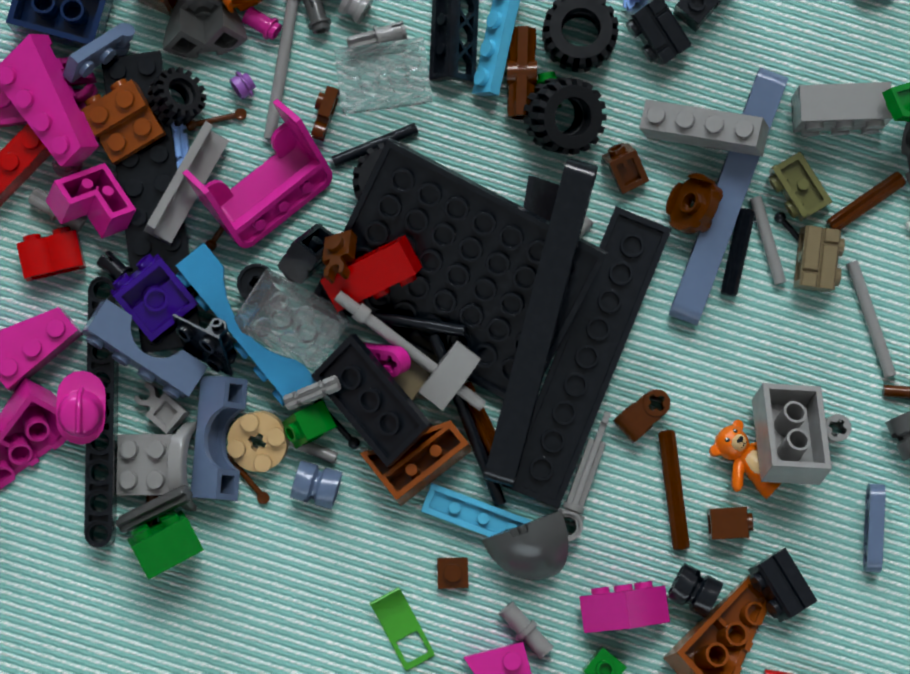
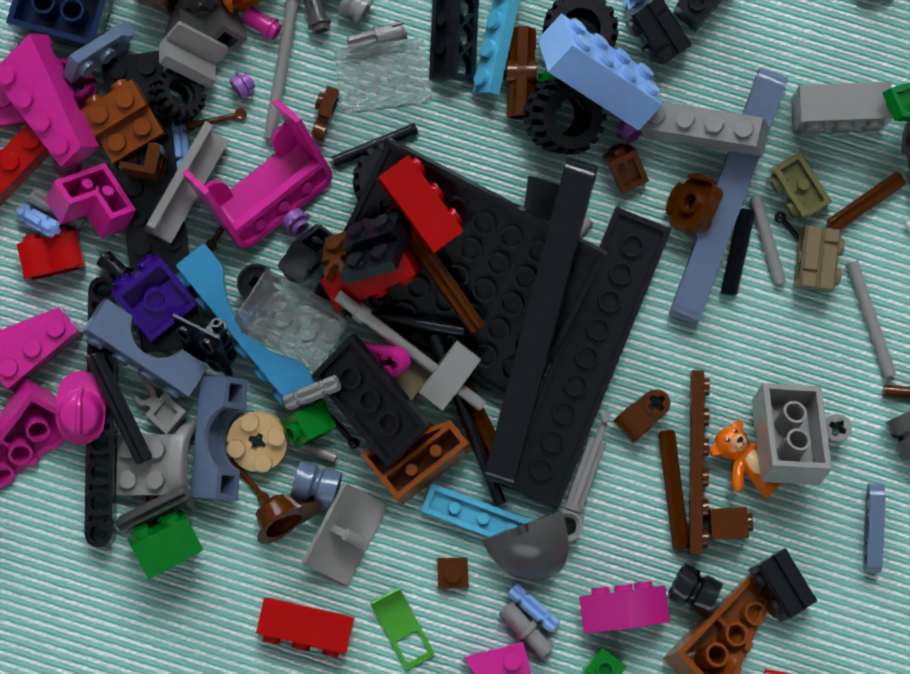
none -> light blue axle [16,204,61,238]
none -> black axle [86,351,152,465]
none -> reddish brown panel [119,142,168,184]
none -> light grey panel [159,21,228,89]
none -> reddish brown piece [256,494,321,544]
none -> red brick [256,597,355,658]
none -> medium lavender plate [282,208,310,236]
none -> light grey shield [302,482,388,585]
none -> black plate [340,210,413,285]
none -> red brick [376,155,464,253]
none -> reddish brown axle [386,204,484,334]
none -> light blue axle [507,583,560,633]
none -> light blue brick [538,13,663,131]
none -> medium lavender plate [617,120,643,143]
none -> reddish brown plate [688,370,710,554]

